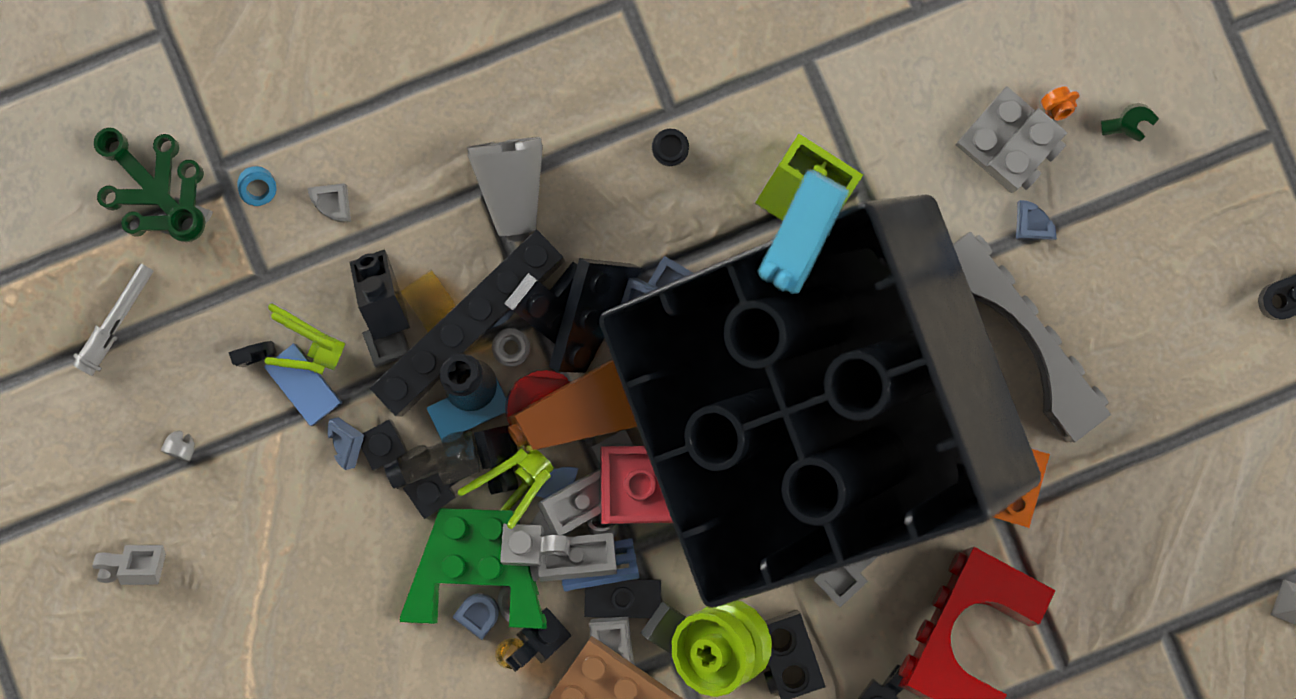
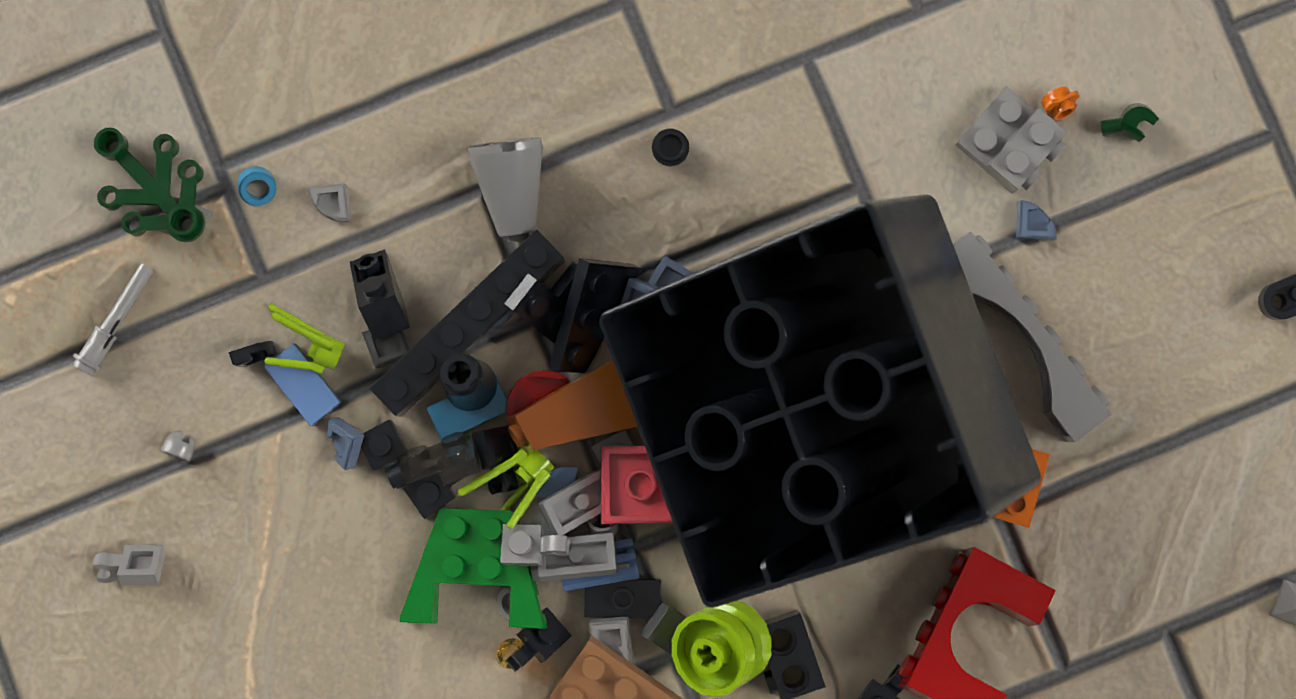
clear yellow slope [401,269,456,332] -> none
sand blue tile [452,593,499,640] -> none
light grey plate [492,329,530,367] -> none
lime slope [755,134,863,222] -> none
medium azure hinge [758,171,849,293] -> none
light grey plate [813,557,877,607] -> none

